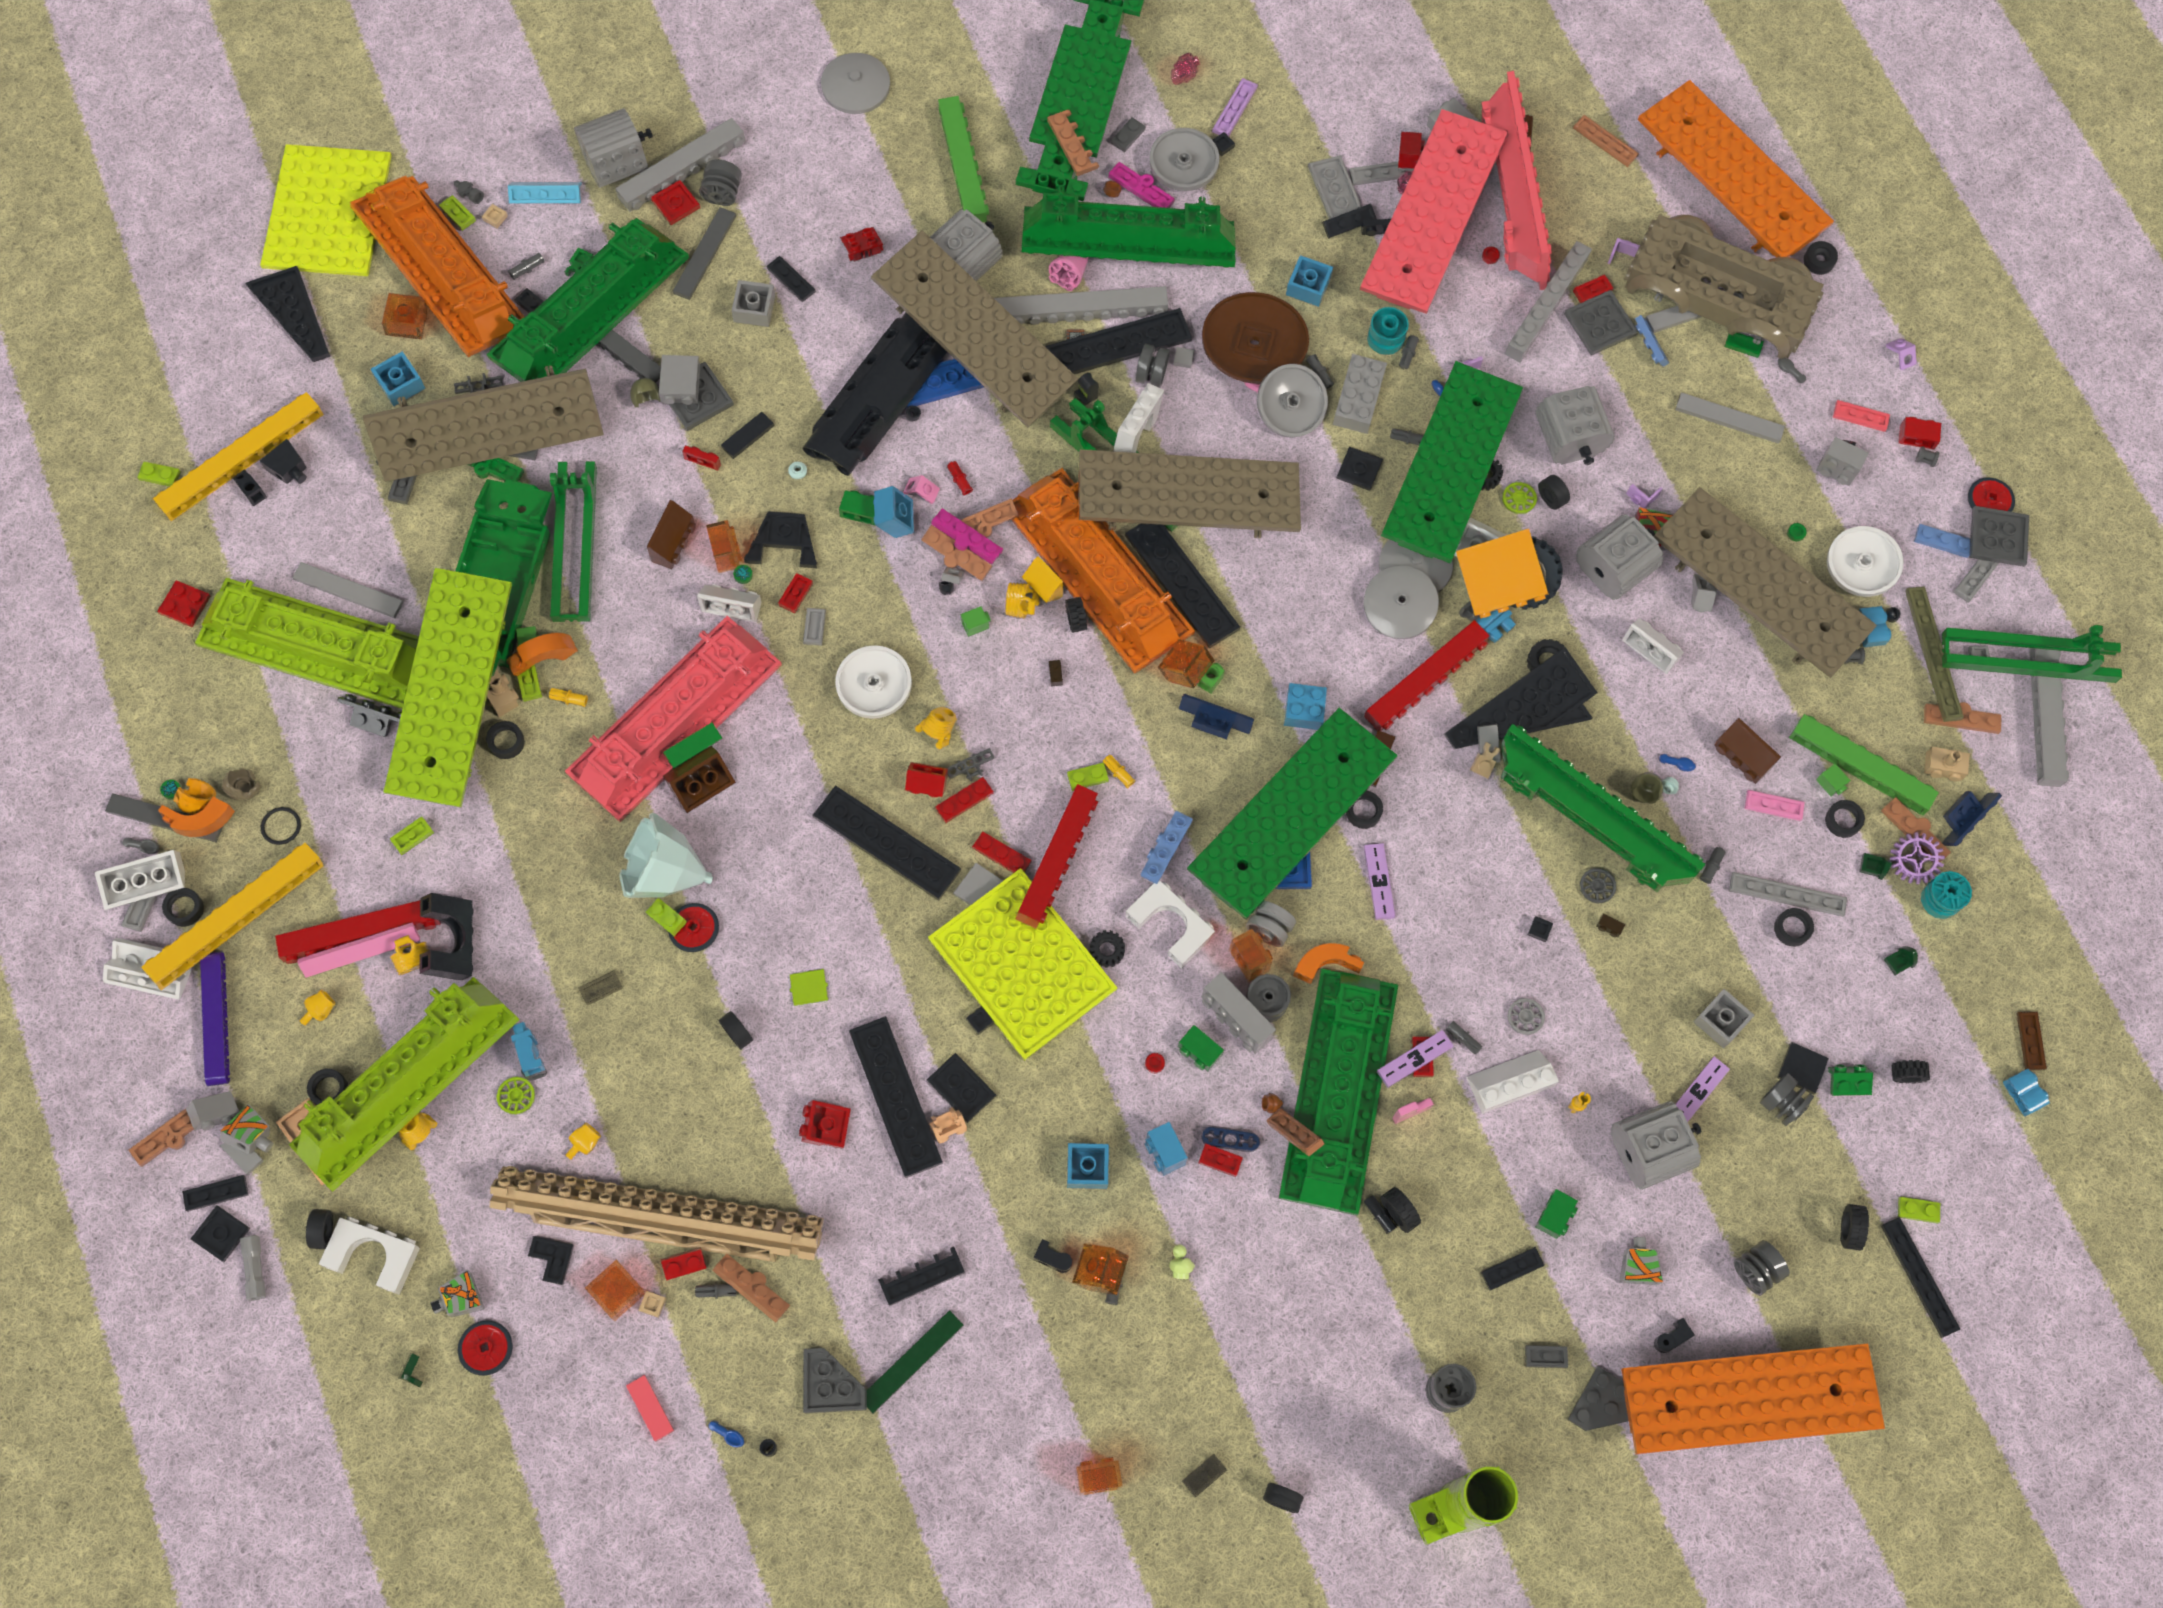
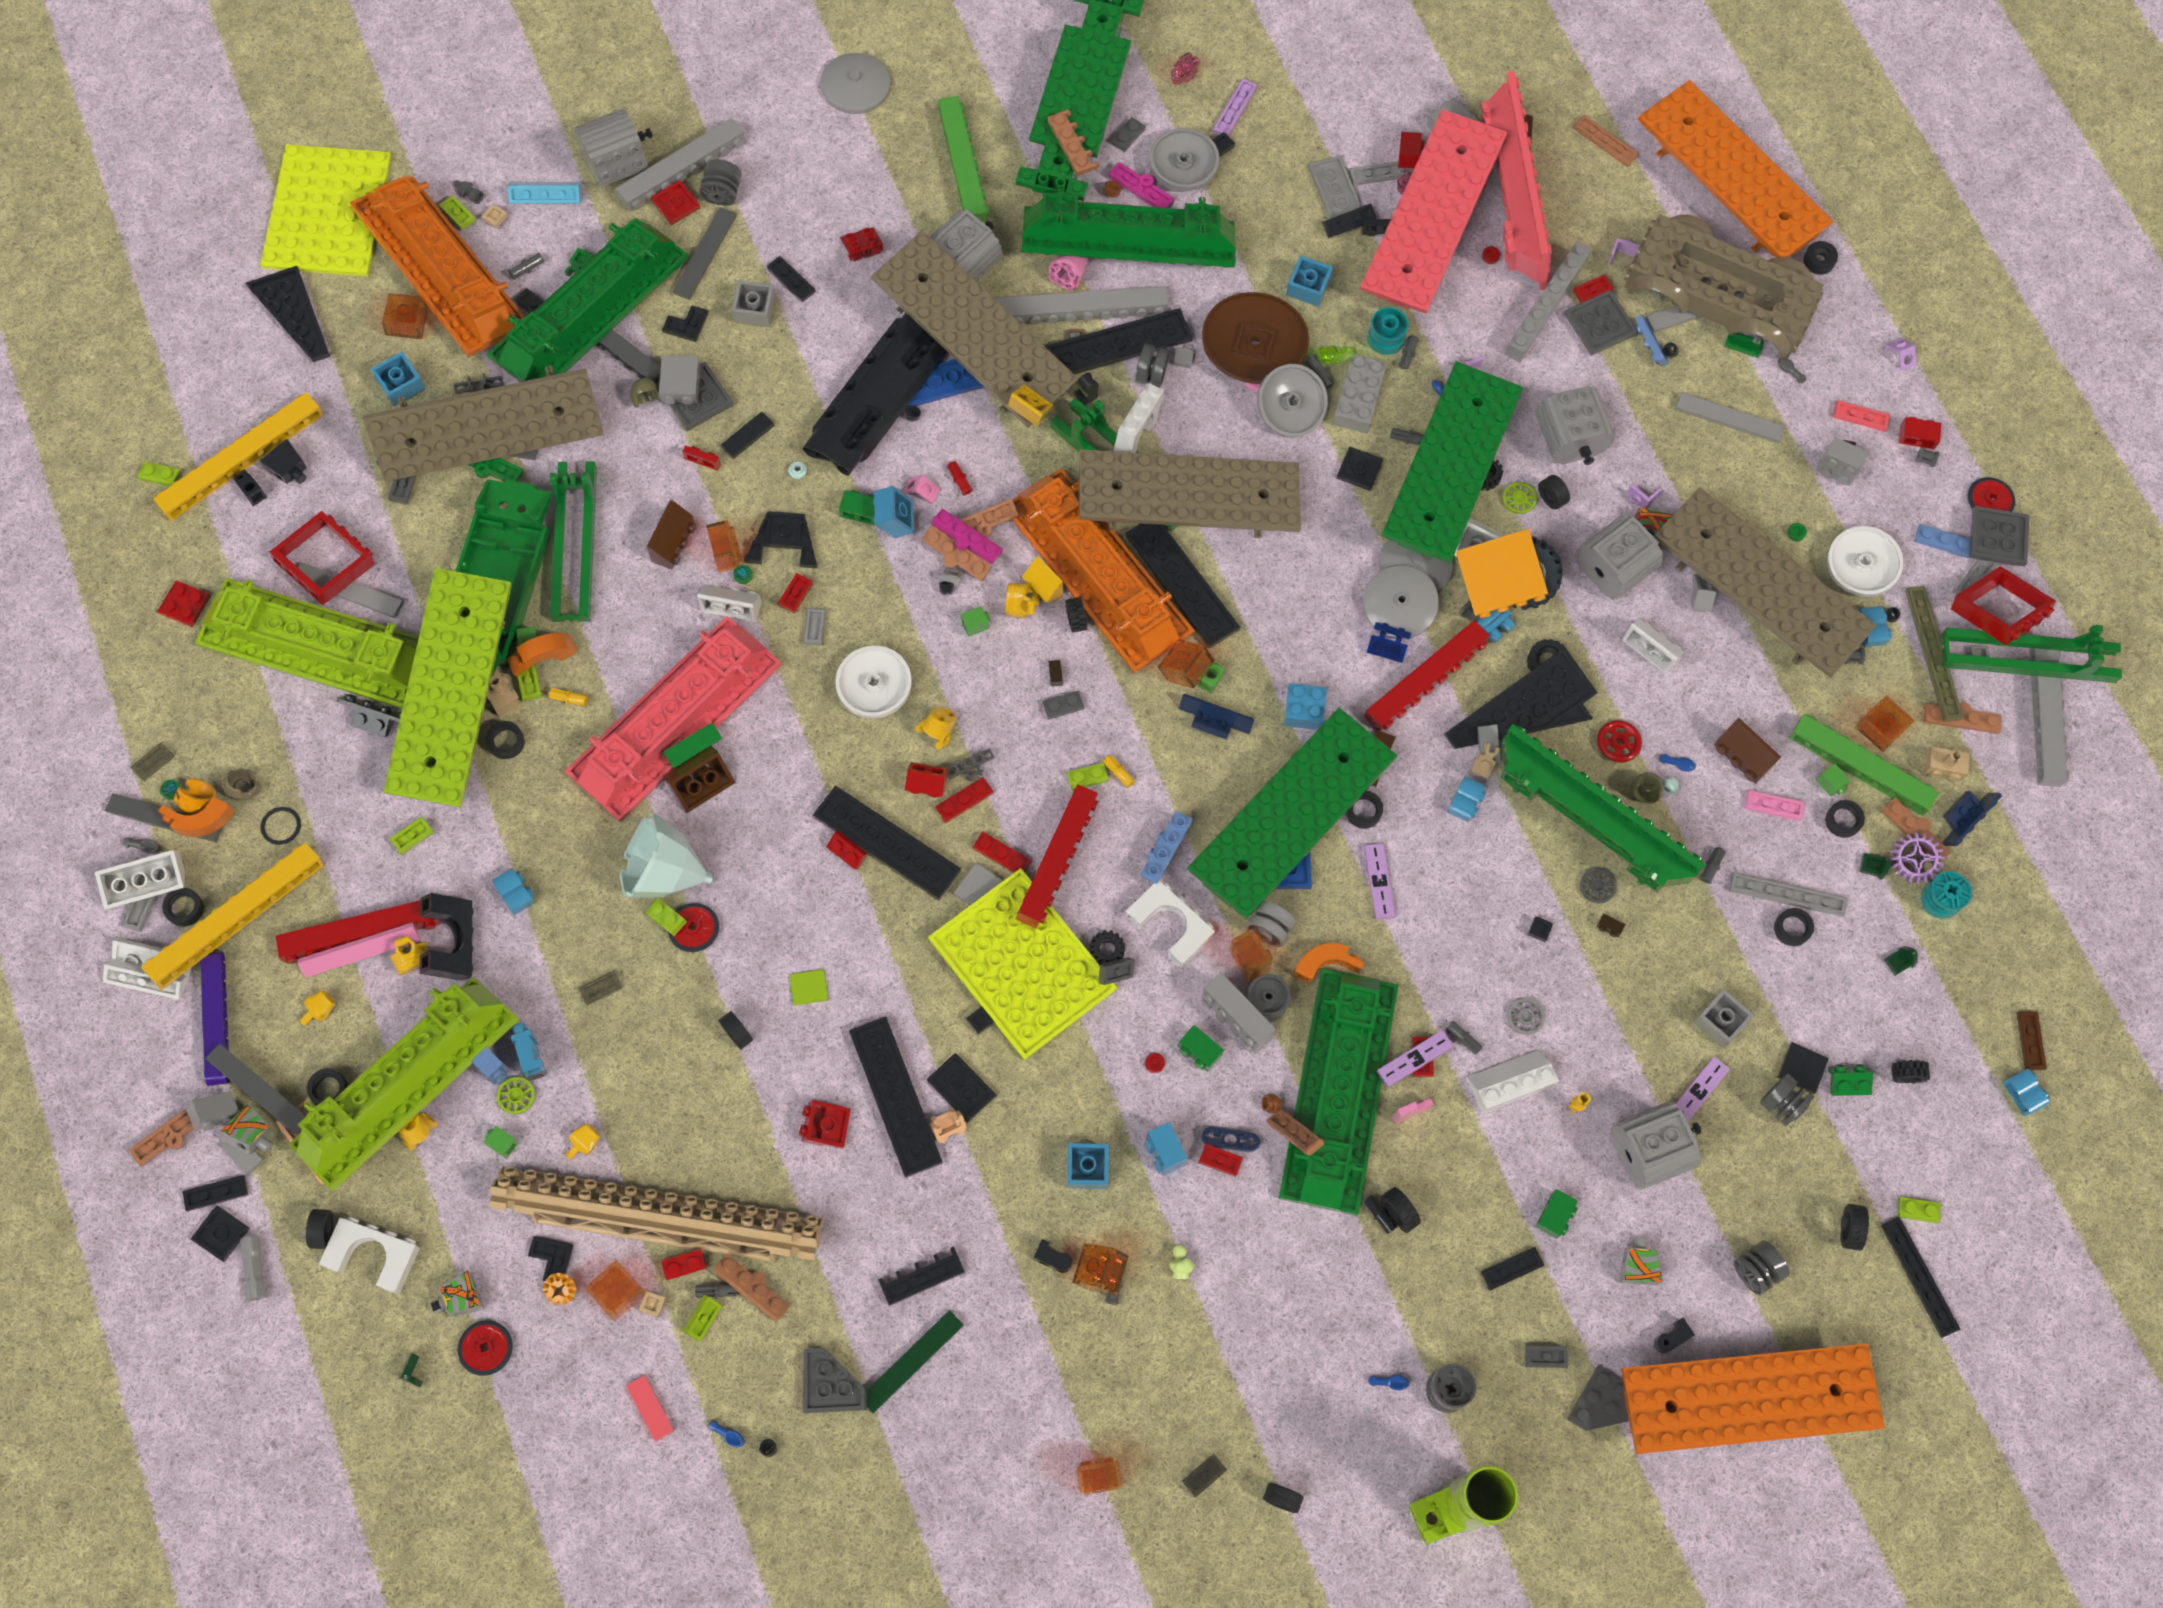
none -> clear smoke tile [131,742,175,782]
none -> dark grey tile [205,1044,306,1136]
none -> red window [269,511,375,605]
none -> medium blue brick [471,1047,510,1085]
none -> bright green brick [484,1126,519,1159]
none -> dark azure brick [492,868,535,915]
none -> light orange gear [543,1273,576,1306]
none -> black tile [662,305,709,342]
none -> lime plate [682,1295,722,1342]
none -> red plate [826,831,868,870]
none -> yellow slope [1008,384,1053,427]
none -> dark grey plate [1042,691,1084,720]
none -> dark grey plate [1099,957,1134,985]
none -> clear neon green bracket [1318,345,1357,364]
none -> clear blue plate [1366,622,1412,663]
none -> blue piece [1368,1375,1409,1391]
none -> dark azure brick [1447,776,1487,822]
none -> red plate [1597,720,1642,763]
none -> black hinge [1663,342,1679,358]
none -> clear orange brick [1855,695,1915,752]
none -> red window [1950,566,2056,645]

